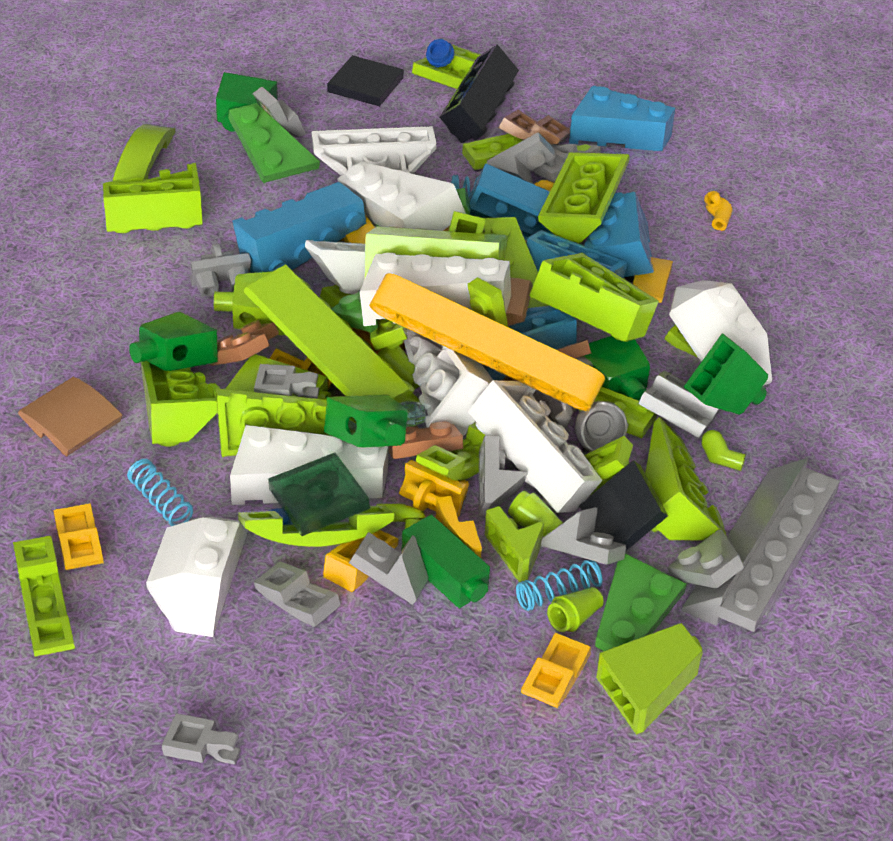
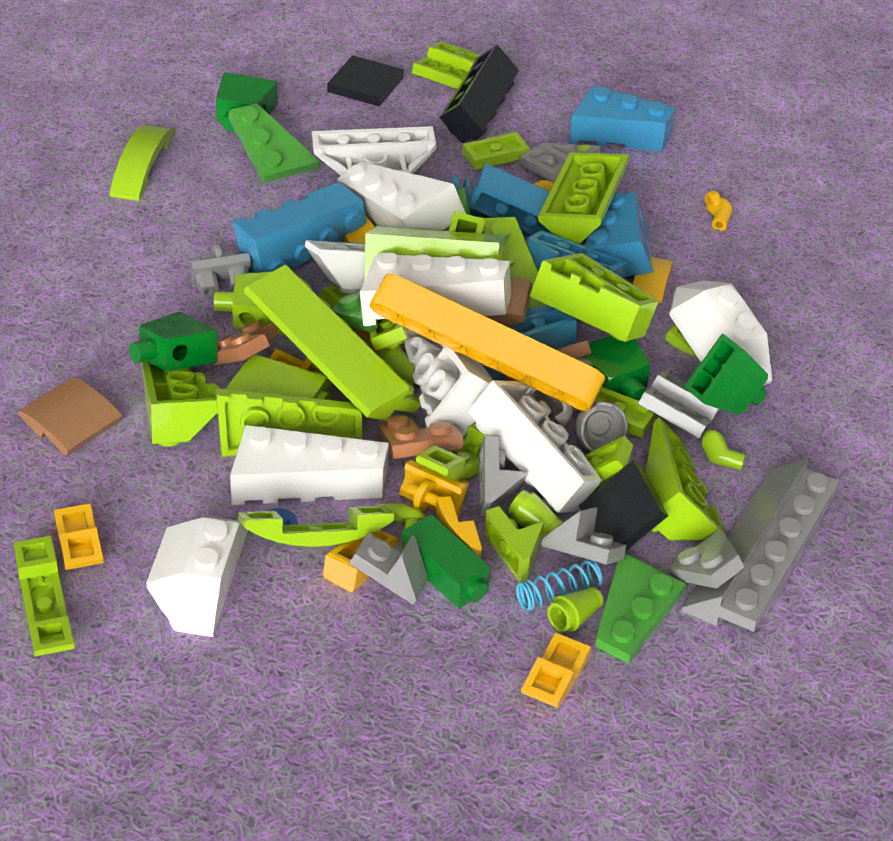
wedge [103,163,203,233] -> none
medium azure piece [127,459,193,526] -> none
light grey plate [162,713,241,765] -> none
light grey slope [253,87,306,137] -> none
light grey plate [254,364,319,399] -> none
light grey slope [254,561,341,627] -> none
clear green plate [268,452,370,536] -> none
green torso [324,395,408,448] -> none
clear light blue tile [400,401,426,427] -> none
blue plate [426,39,455,67] -> none
lime plate [467,277,509,328] -> none
light grey slope [487,132,556,184] -> none
medium nougat slope [498,110,570,144] -> none
lime slope [596,623,703,735] -> none

